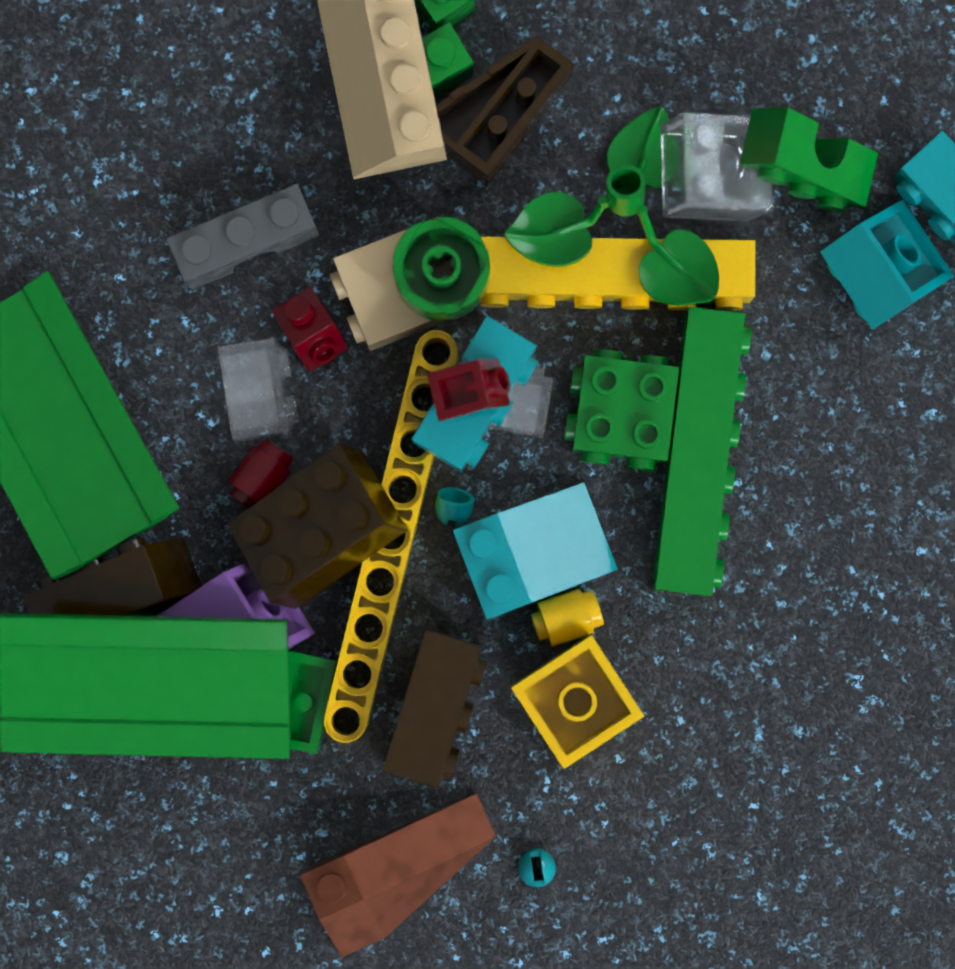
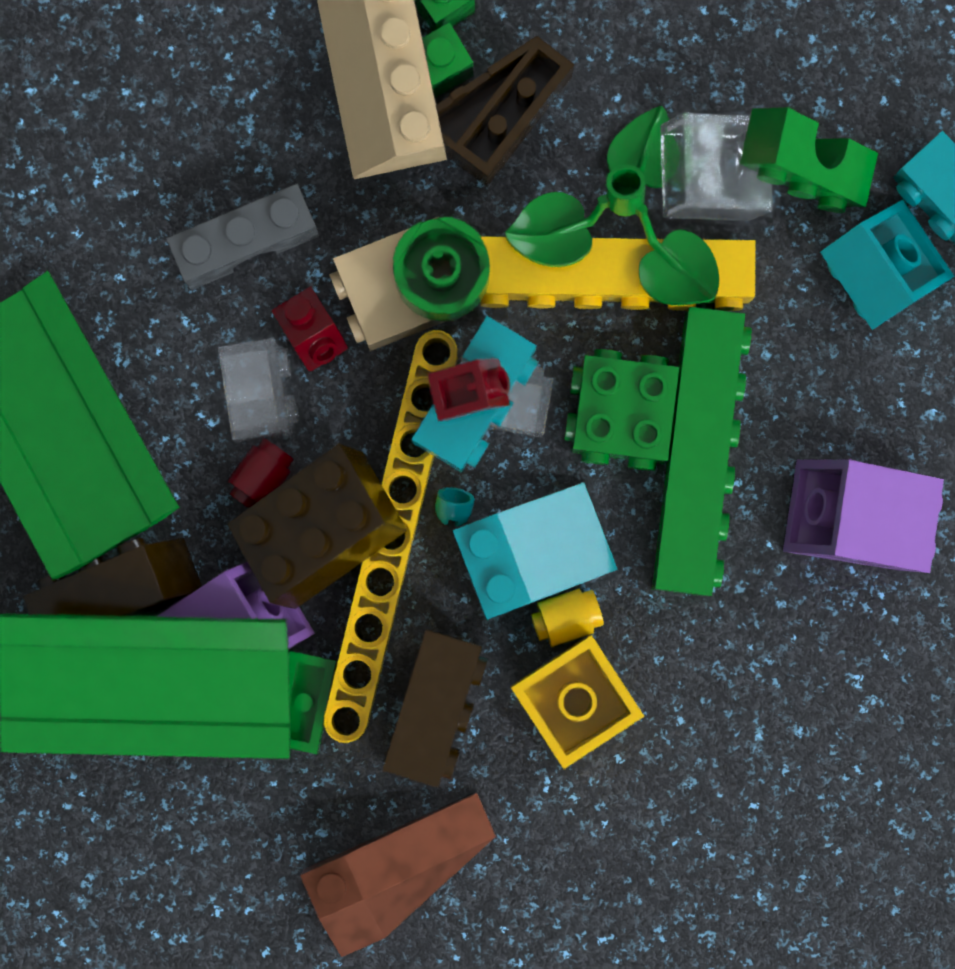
teal hinge [518,848,556,888] -> none
none -> medium lavender slope [783,459,944,573]

